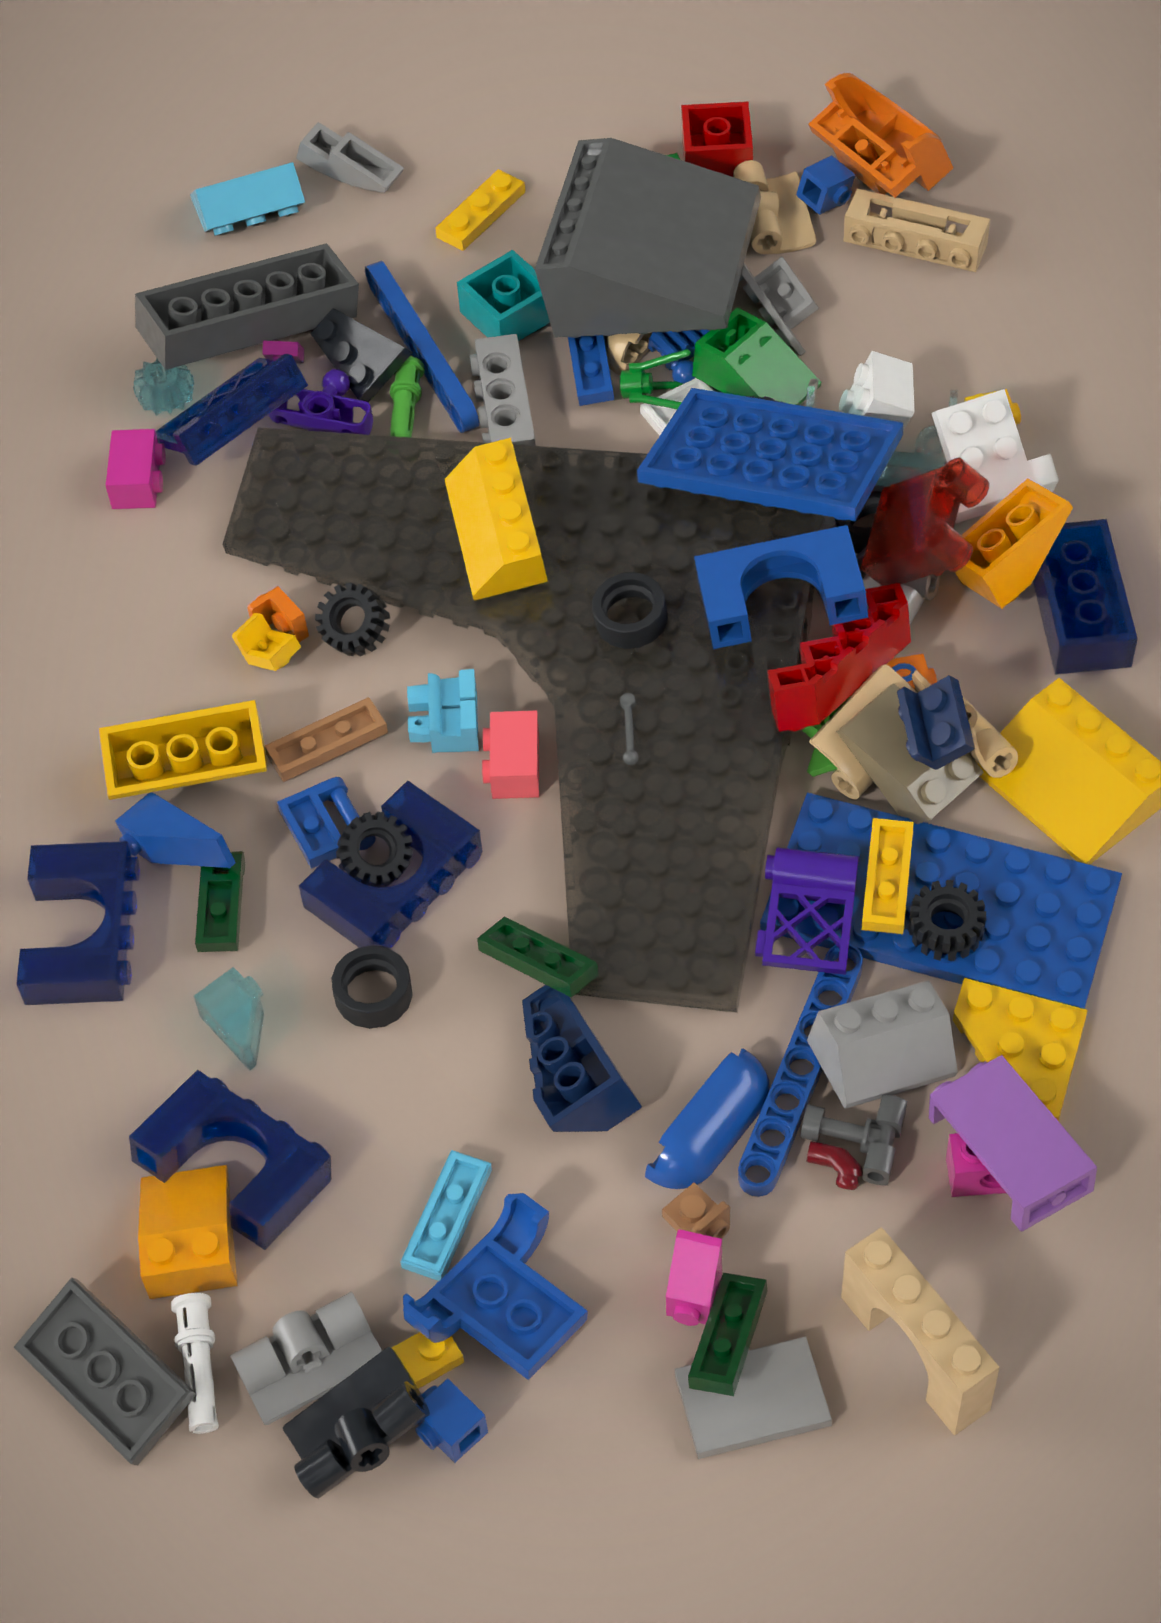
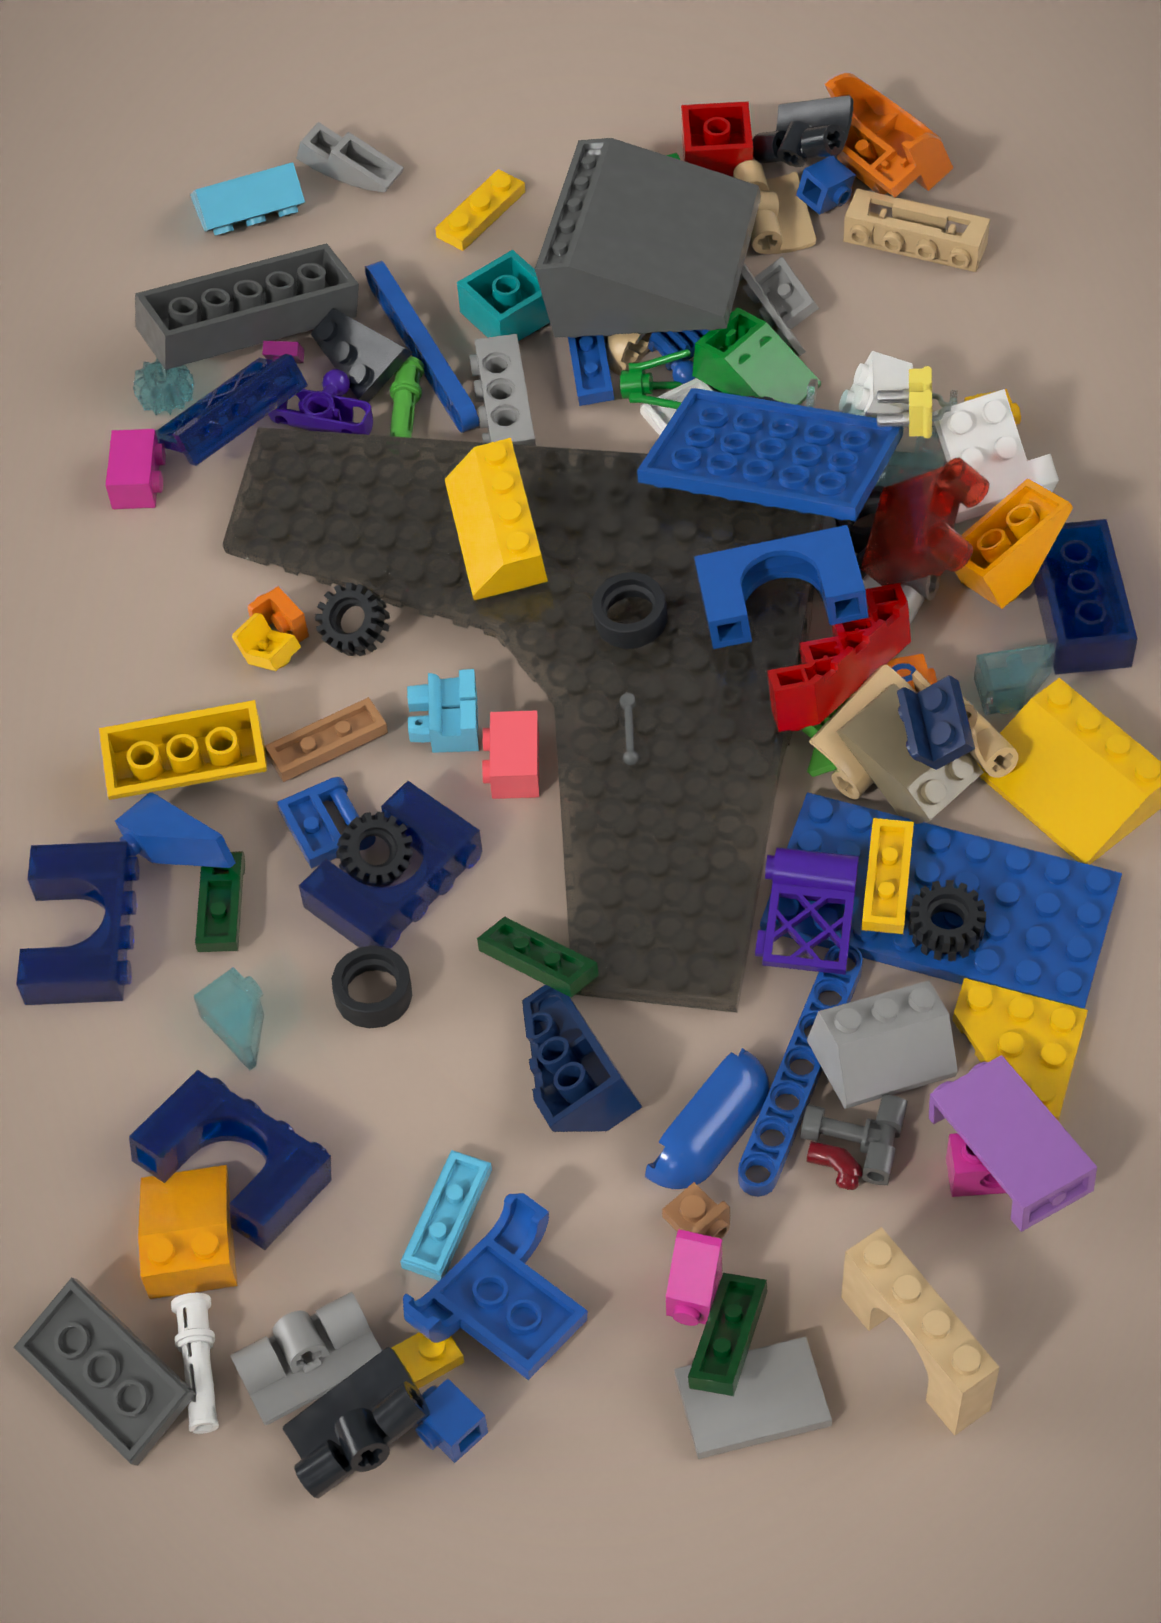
none -> black panel [752,95,854,167]
none -> piece [877,366,951,439]
none -> clear light blue slope [974,643,1055,715]

